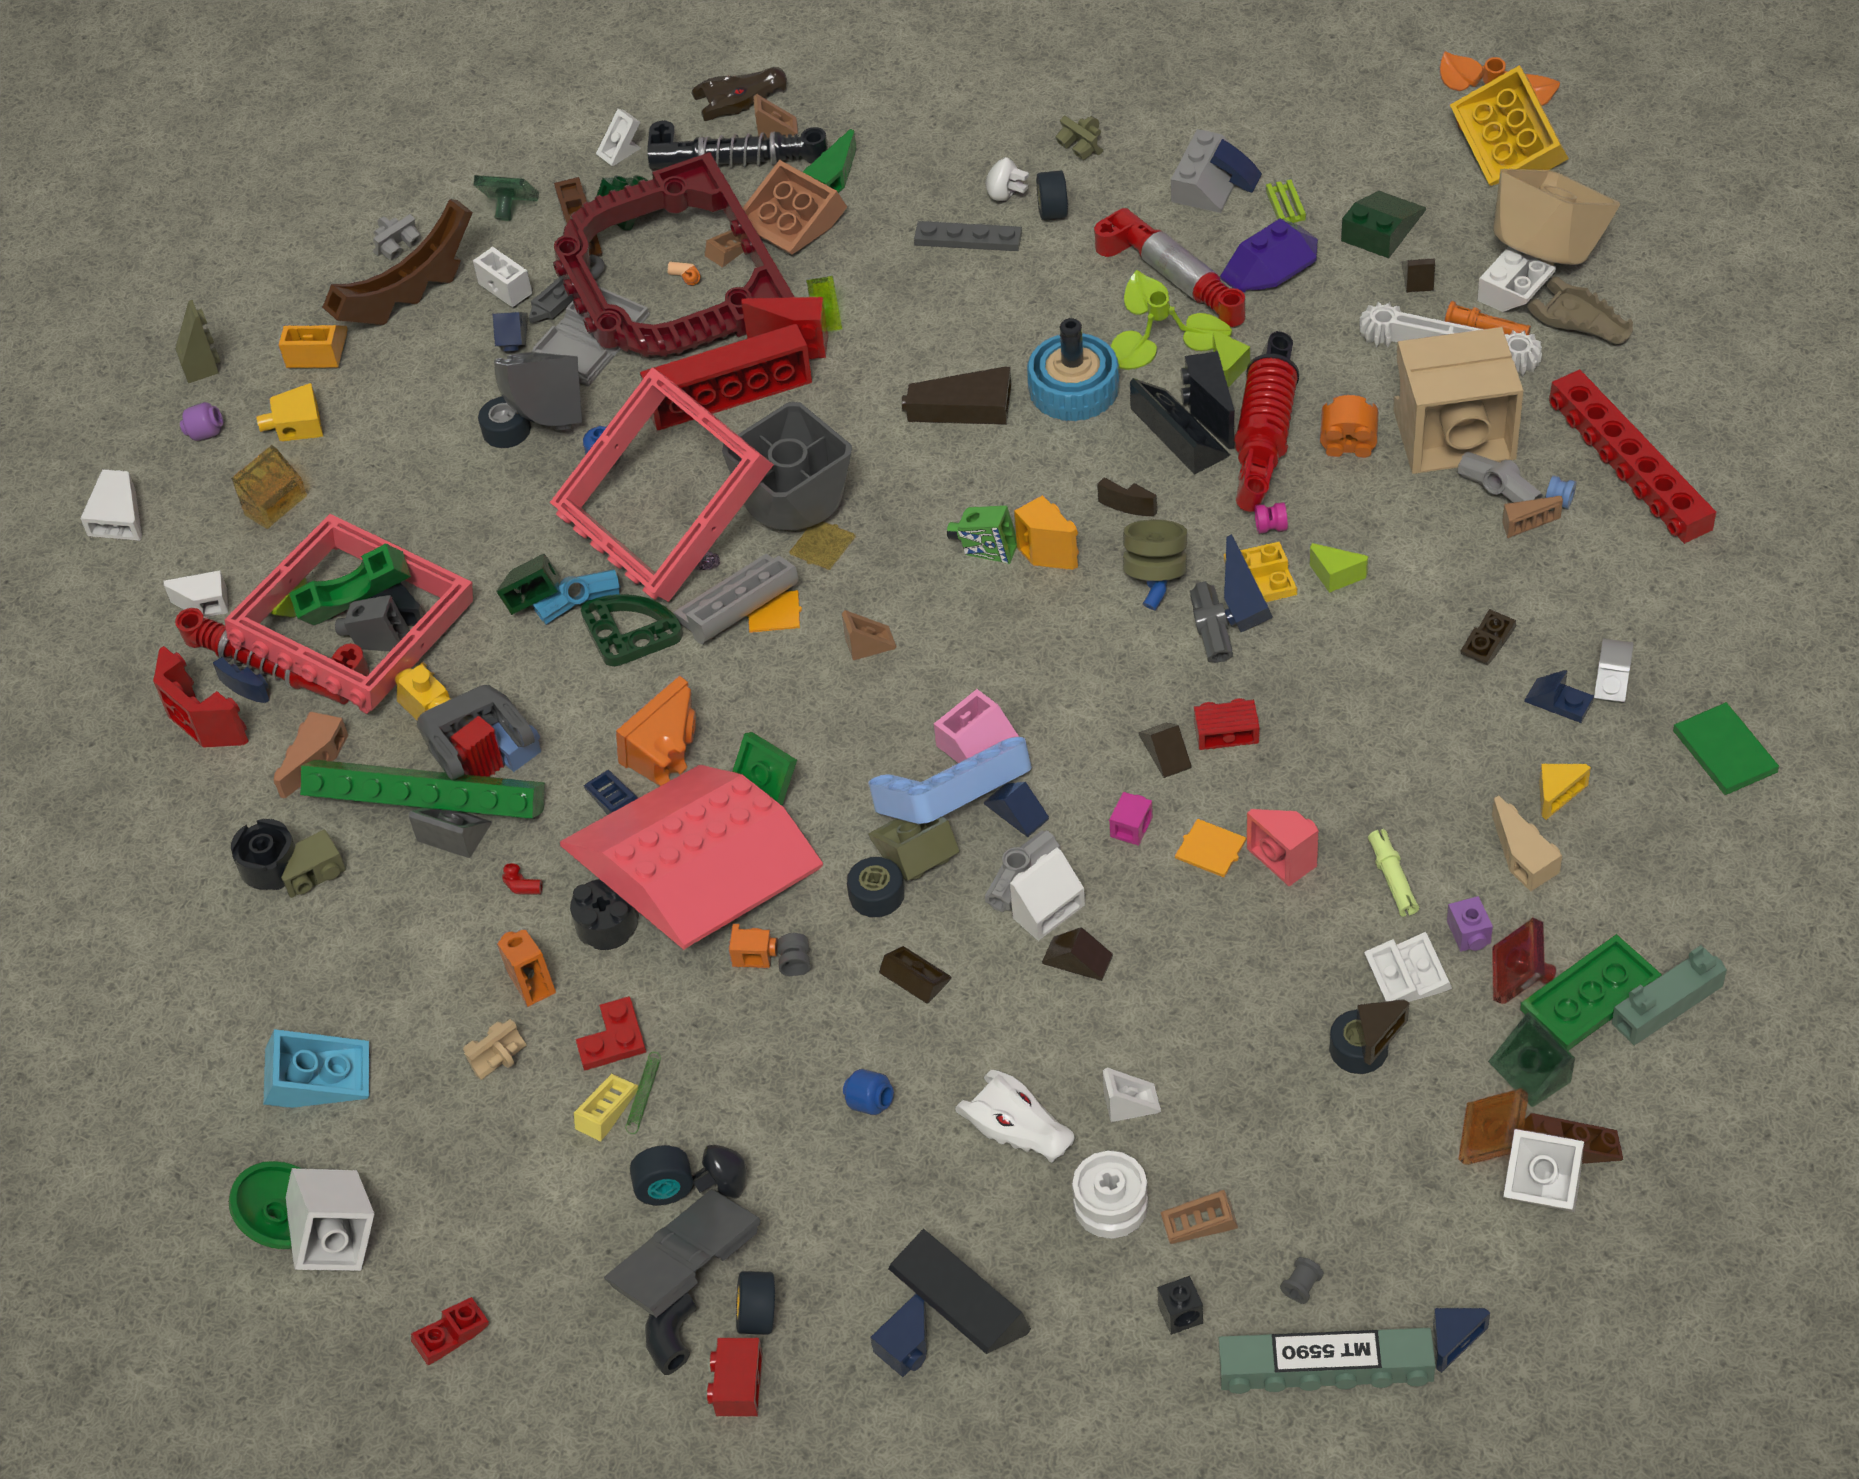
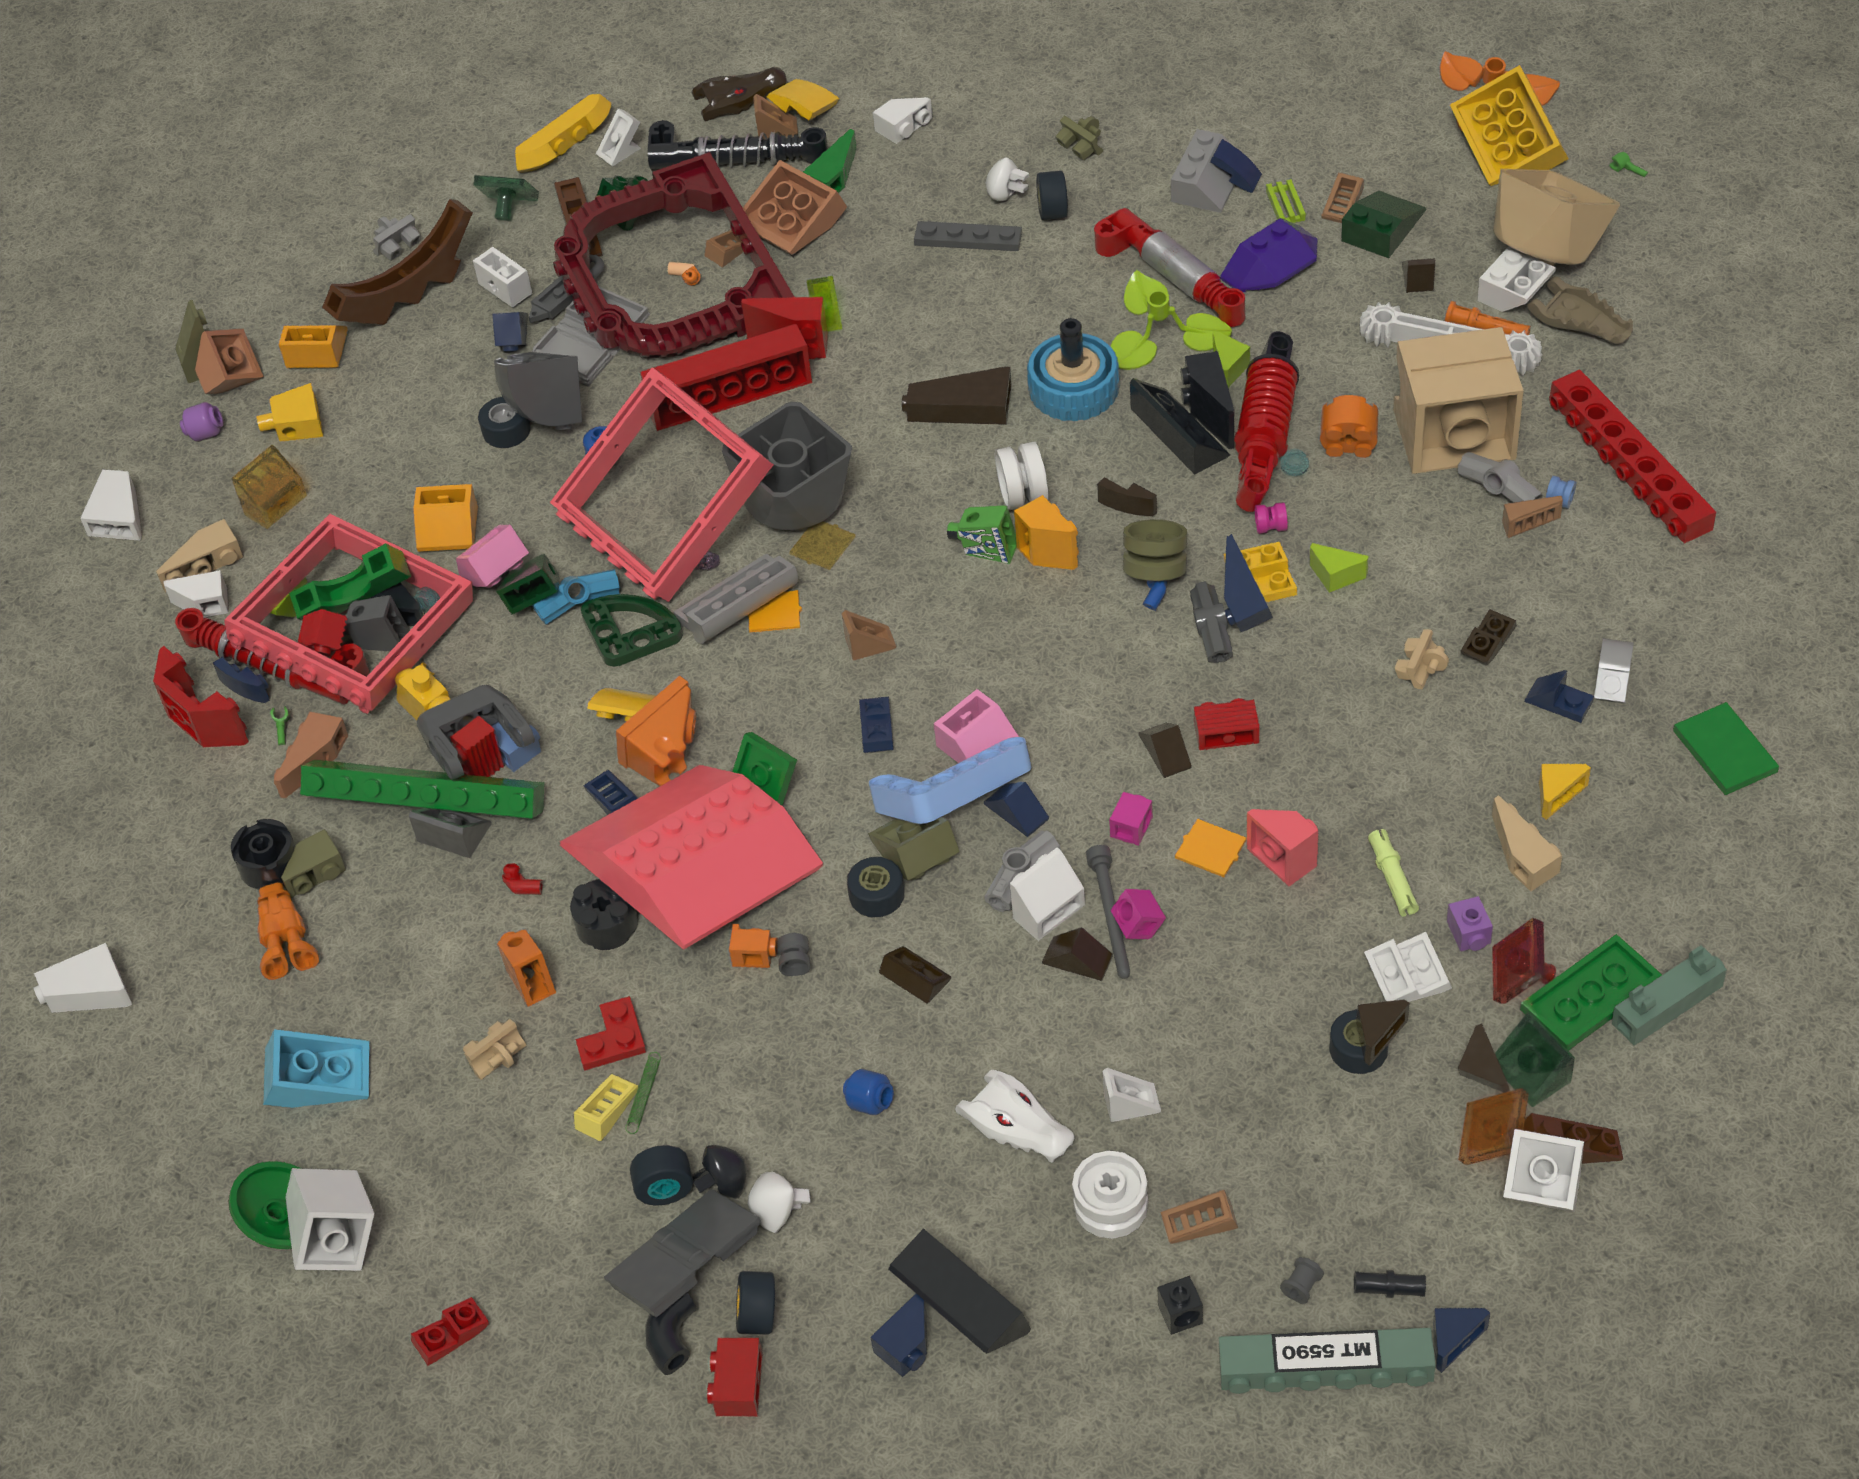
none -> white slope [33,943,132,1013]
none -> tan slope [156,519,243,592]
none -> nougat slope [195,329,264,394]
none -> orange piece [257,883,319,980]
none -> bright green hand [270,706,290,745]
none -> red brick [297,609,348,656]
none -> light orange slope [413,484,478,552]
none -> clear light blue plate [414,587,440,615]
none -> bright pink slope [456,525,529,588]
none -> yellow brick [515,94,611,173]
none -> yellow slope [587,688,657,721]
none -> white piece [748,1172,810,1233]
none -> yellow slope [767,79,839,121]
none -> dark blue slope [859,696,894,753]
none -> white slope [873,97,932,144]
none -> white wheel [995,442,1048,510]
none -> dark grey piece [1086,845,1130,979]
none -> dark pink brick [1110,889,1166,939]
none -> clear light blue plate [1280,449,1309,476]
none -> medium nougat slope [1321,173,1364,223]
none -> black pin [1354,1270,1426,1298]
none -> tan hips [1395,629,1449,689]
none -> dark brown slope [1458,1023,1510,1093]
none -> bright green hand [1609,152,1648,178]

